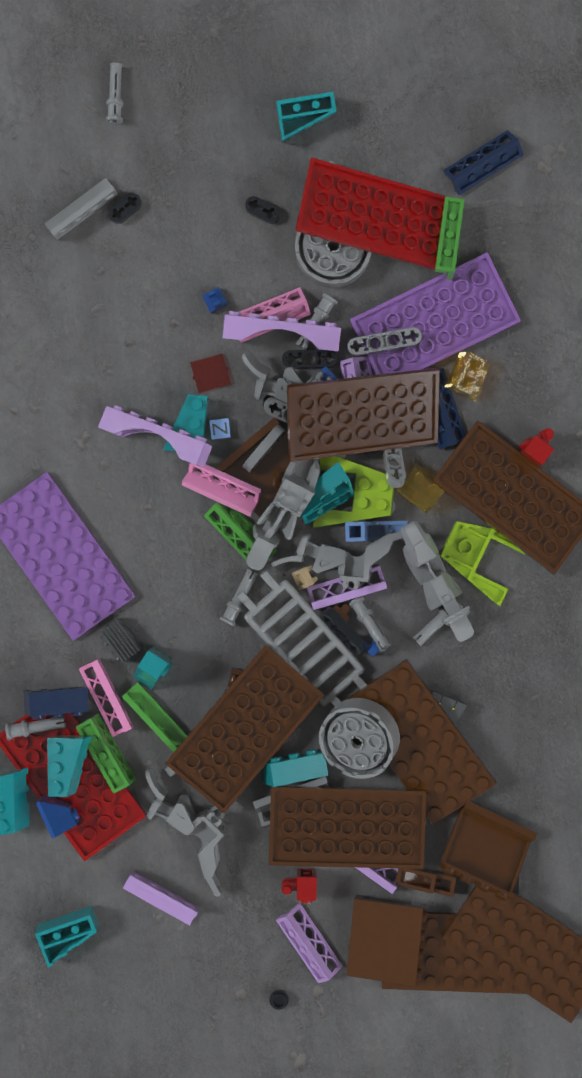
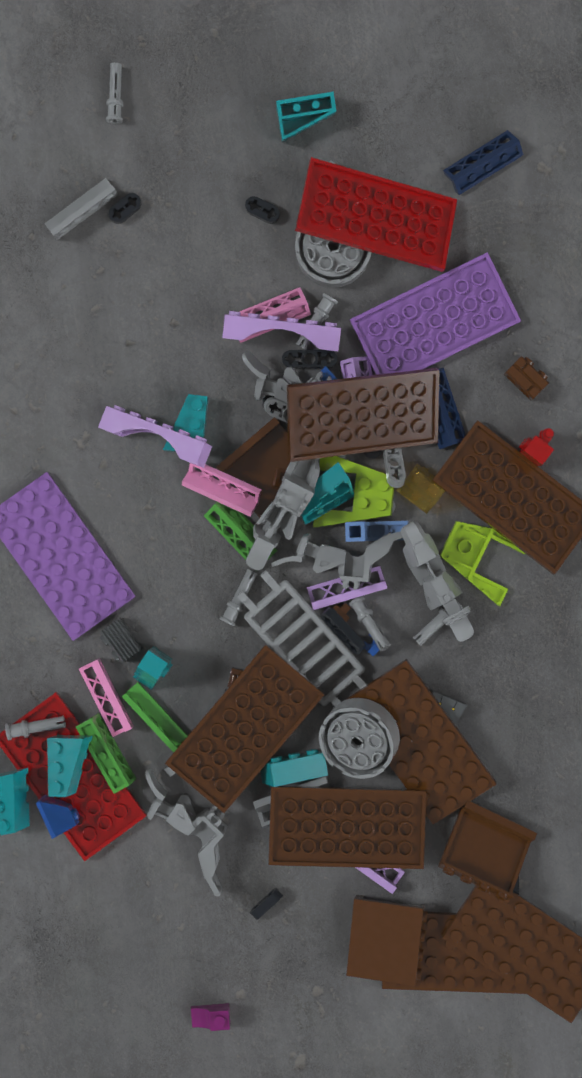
dark blue wedge [23,686,89,719] -> none
teal wedge [35,906,98,968] -> none
lavender fence [123,870,199,926] -> none
clear red piece [190,354,231,393] -> none
blue tile [202,287,228,313] -> none
light blue tile [209,418,231,440] -> none
light grey beam [242,424,286,473] -> none
black plate [269,990,289,1010] -> none
lavender fence [276,903,343,983] -> none
red brick [281,868,317,904] -> none
tan tile [291,566,318,591] -> none
light grey beam [347,328,422,356] -> none
reddish brown slope [395,869,458,897] -> none
bright green fence [435,196,465,280] -> none
clear yellow brick [445,352,490,401] -> none
none -> magenta arch [191,1003,231,1031]
none -> black beam [250,888,283,920]
none -> reddish brown brick [503,356,549,401]

